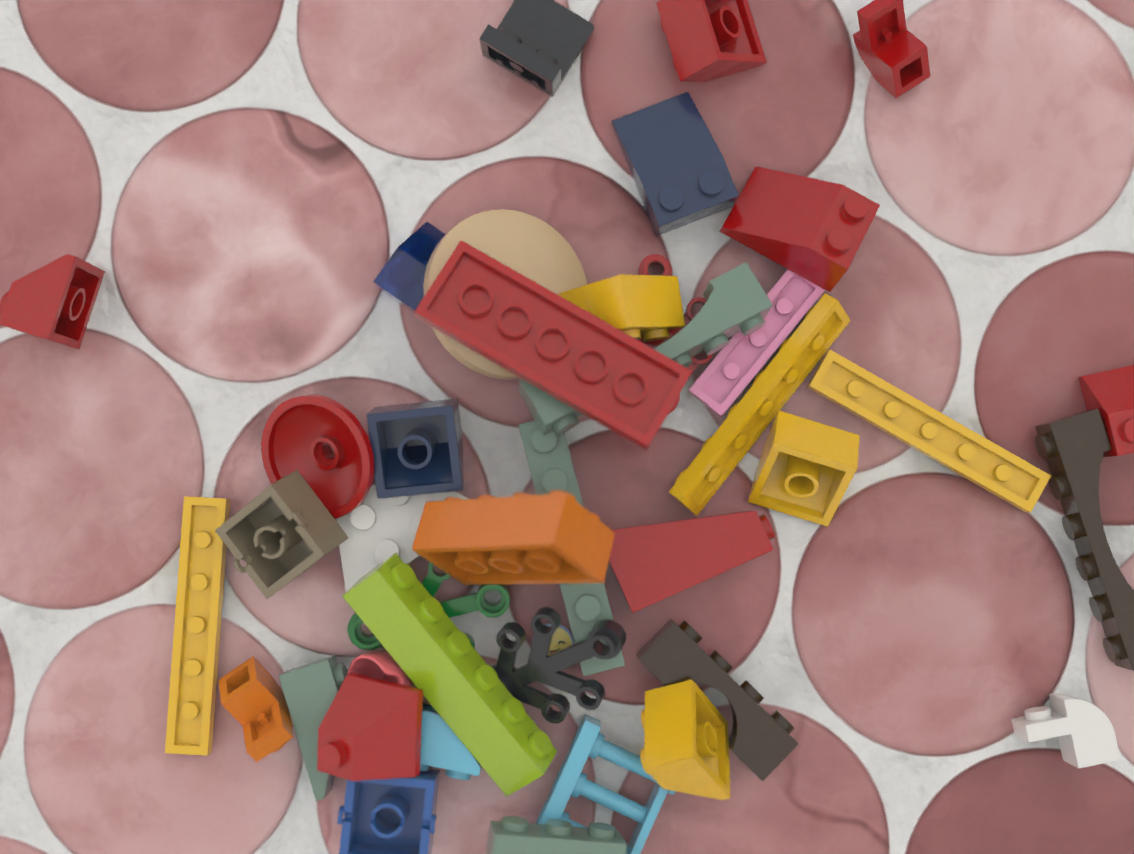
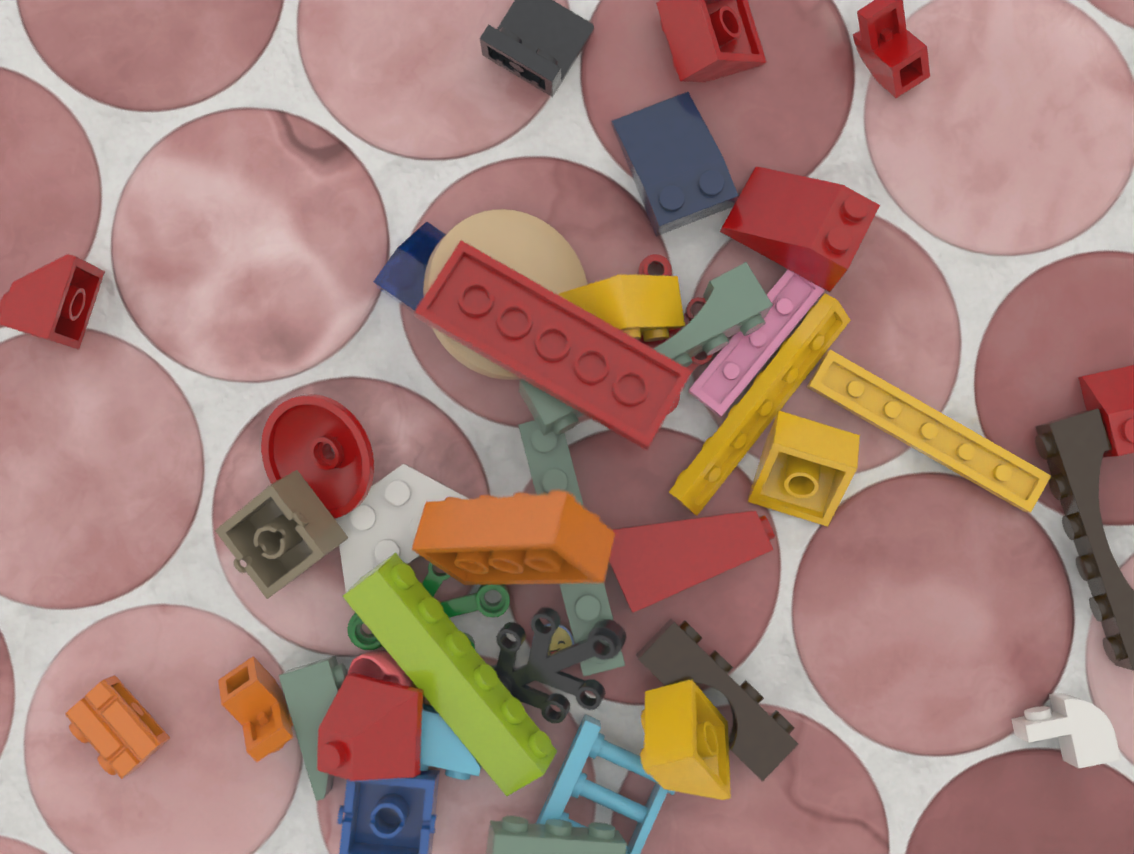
yellow plate [165,496,230,756] -> none
dark blue slope [367,398,464,499] -> none
none -> orange brick [65,675,170,779]

